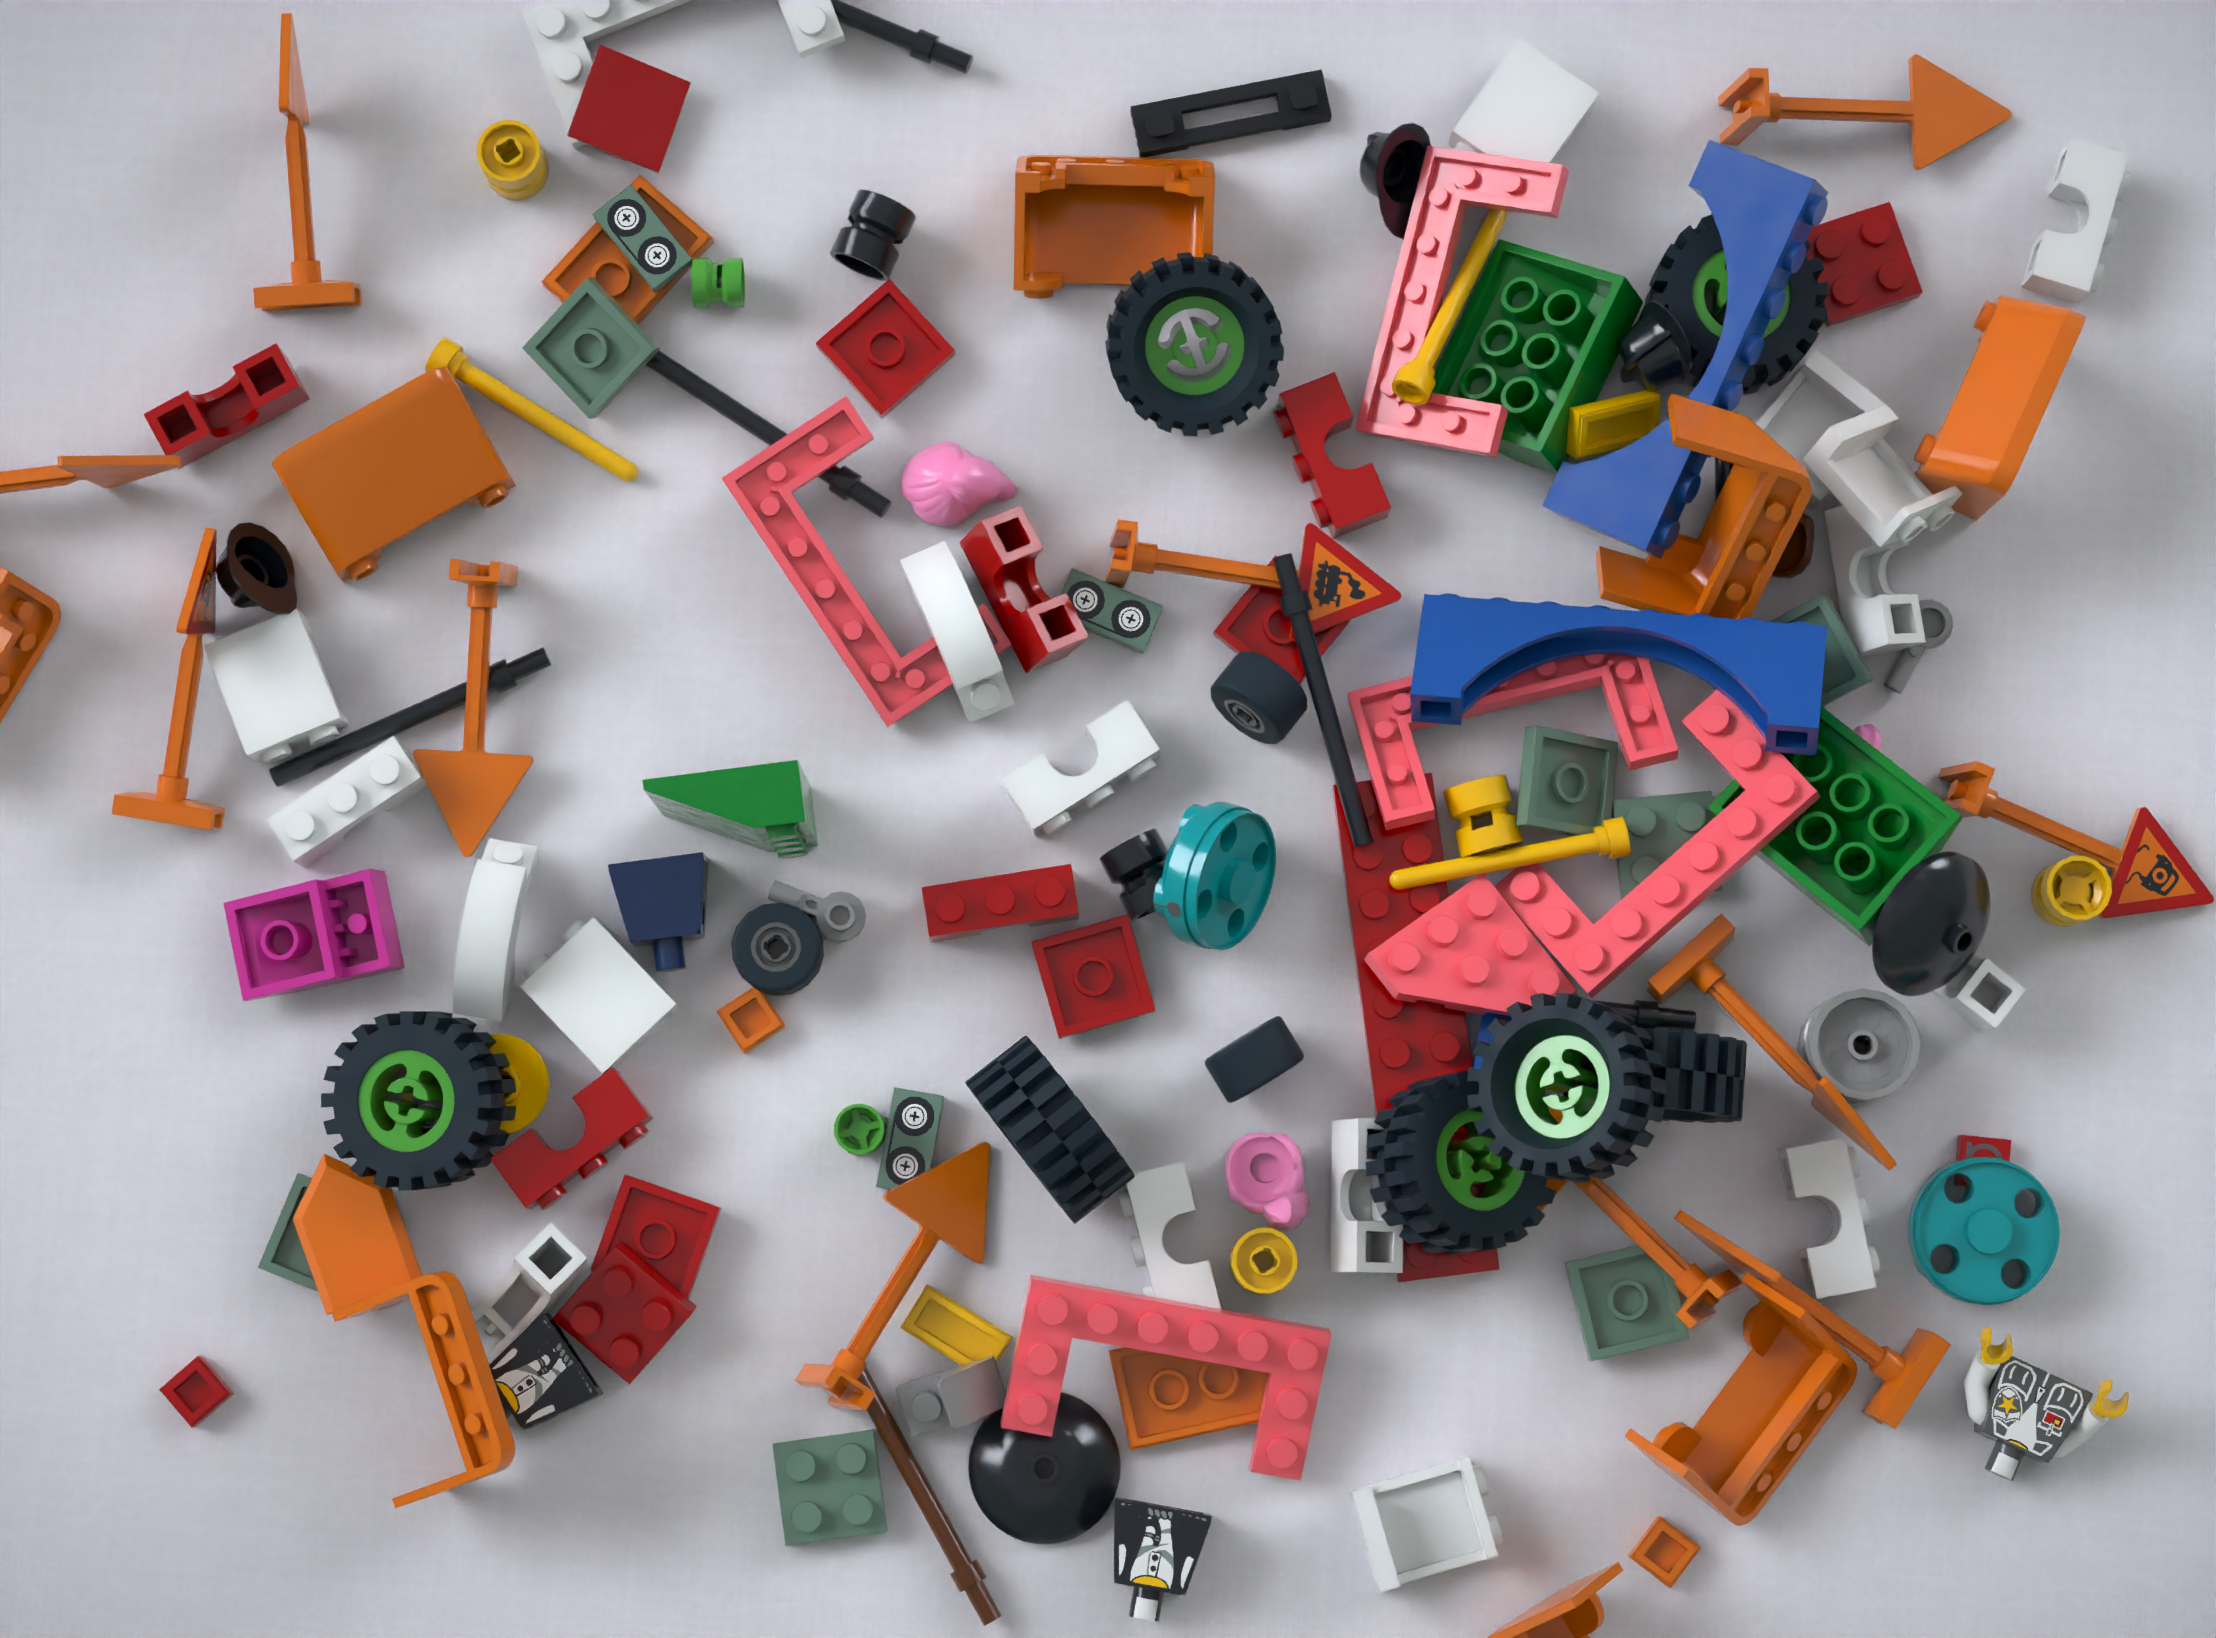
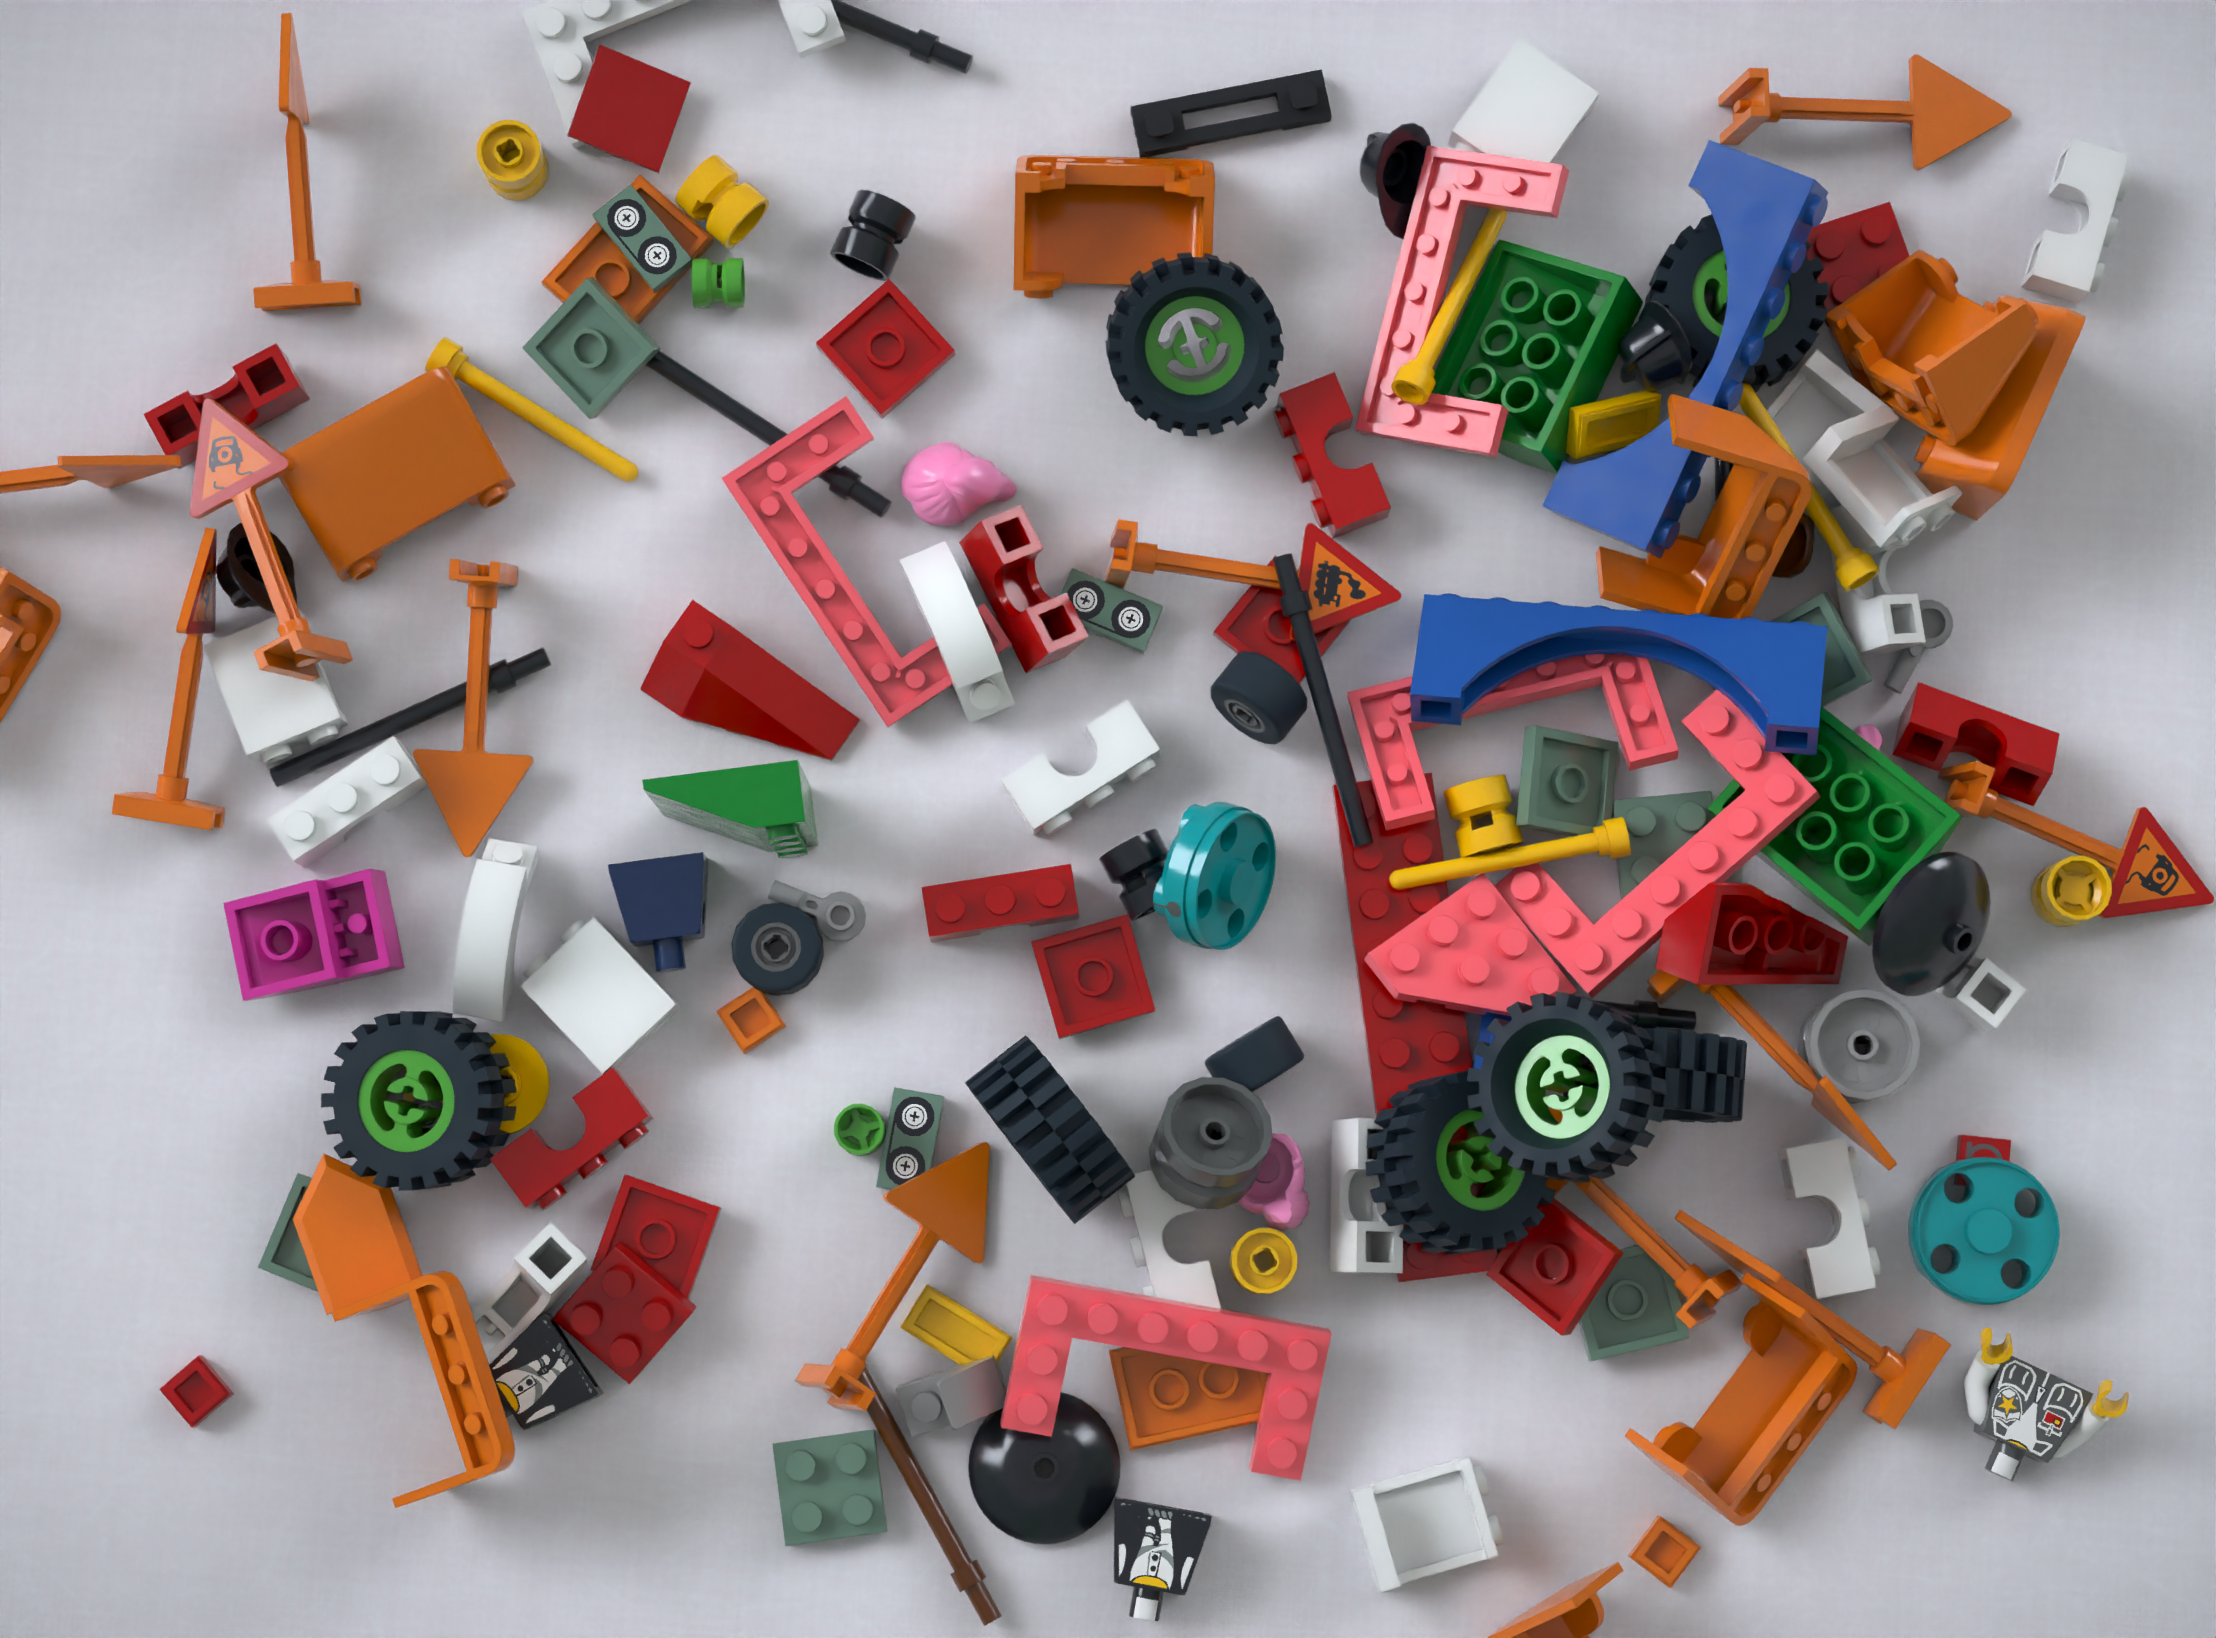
none -> orange piece [190,398,353,682]
none -> red wedge [640,600,860,761]
none -> yellow wheel [675,155,769,248]
none -> dark grey wheel [1149,1077,1273,1209]
none -> red plate [1486,1198,1623,1336]
none -> red wedge [1655,882,1848,985]
none -> yellow piece [1738,383,1880,592]
none -> orange windscreen [1825,249,2039,446]
none -> red arch [1892,682,2060,806]

